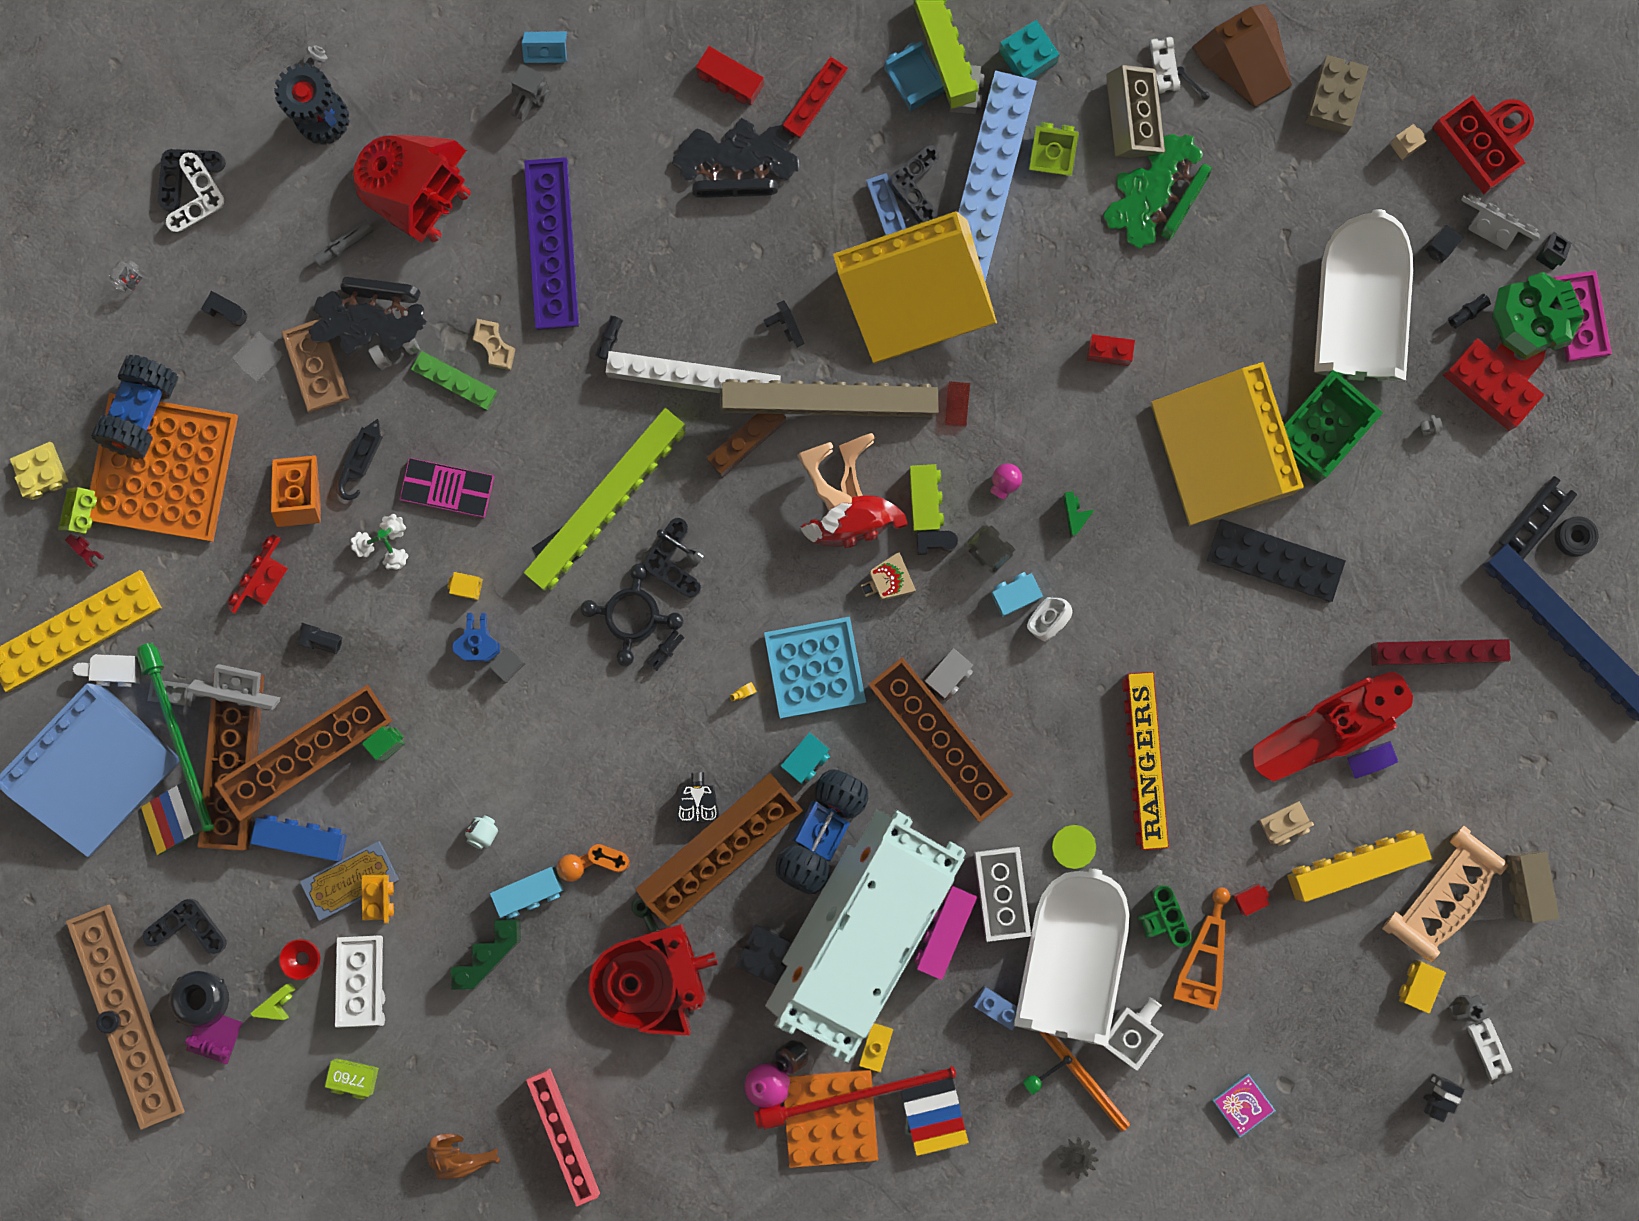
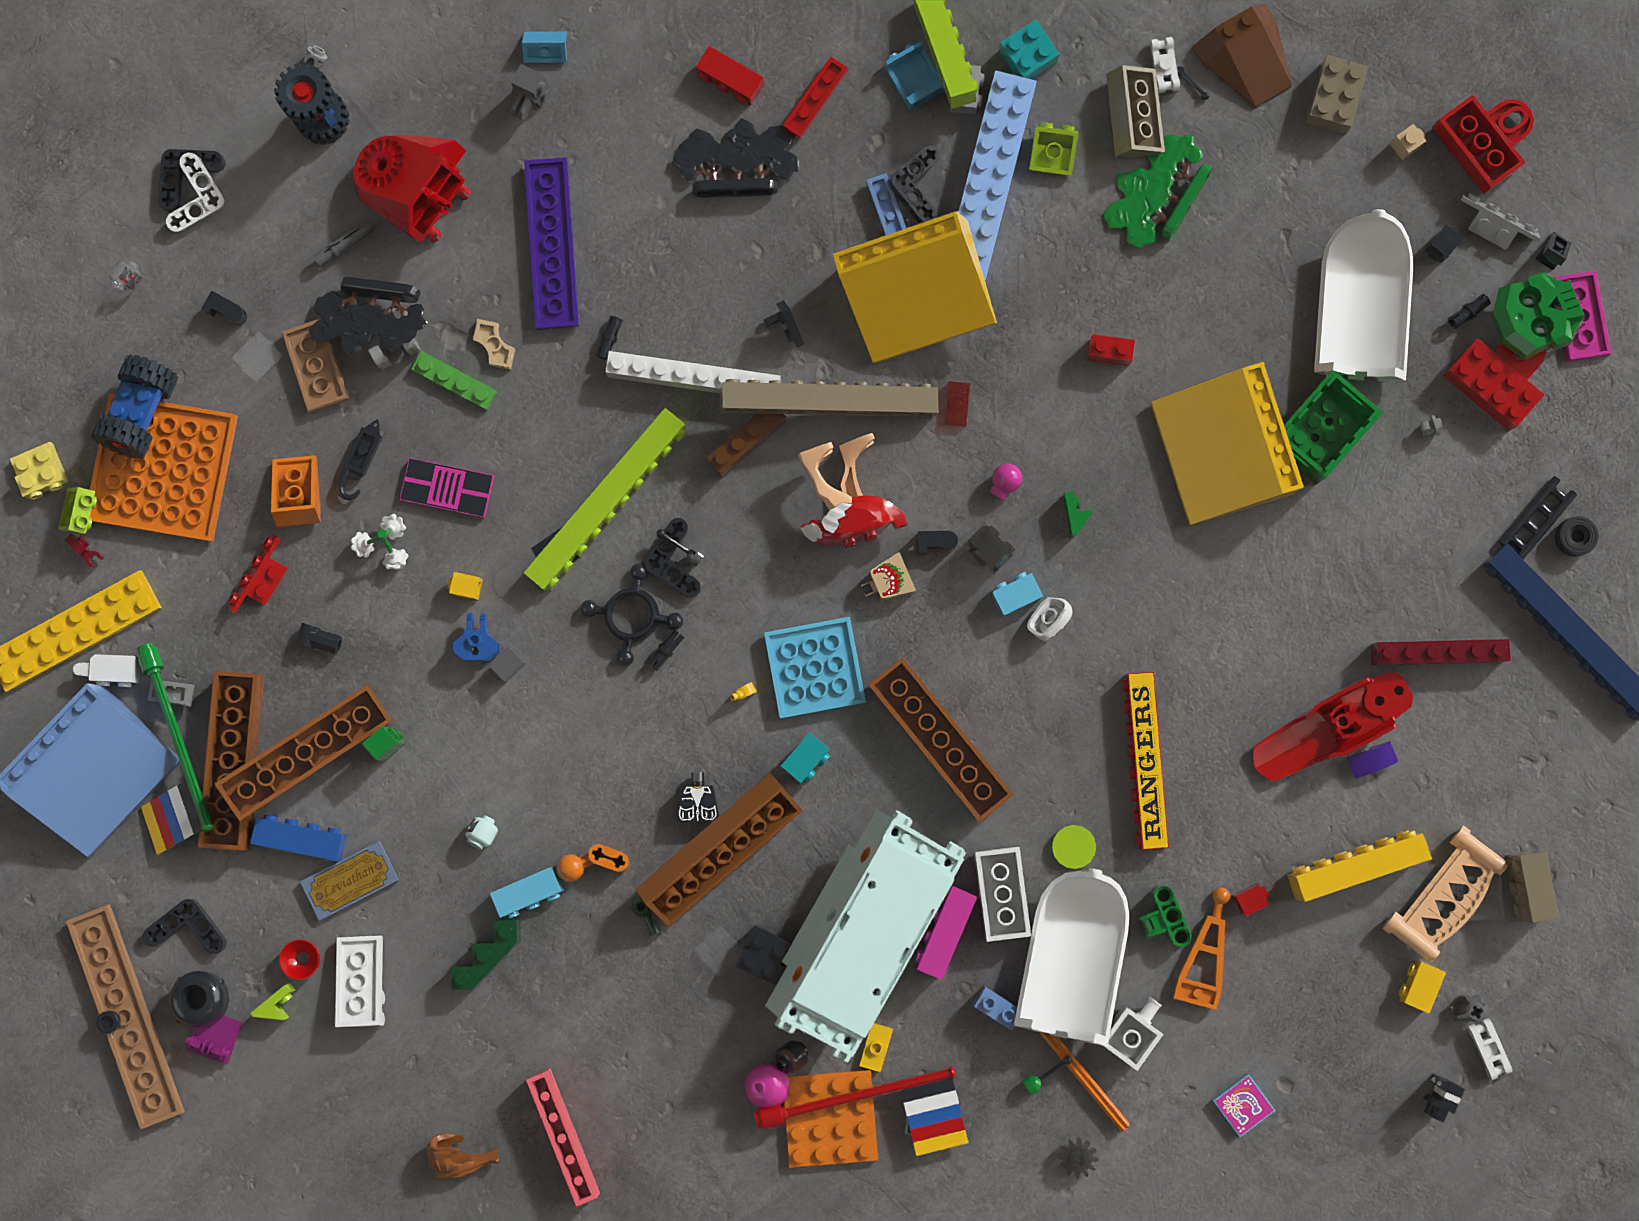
light grey bracket [187,664,280,710] -> none
lime brick [325,1058,379,1099] -> none
light orange bracket [362,875,394,923] -> none
red animal [589,923,718,1036] -> none
black plate [776,769,868,894] -> none
lime brick [909,464,944,533] -> none
light grey brick [924,648,973,699] -> none
black plate [1207,519,1346,602] -> none
tan bracket [1259,801,1314,846] -> none

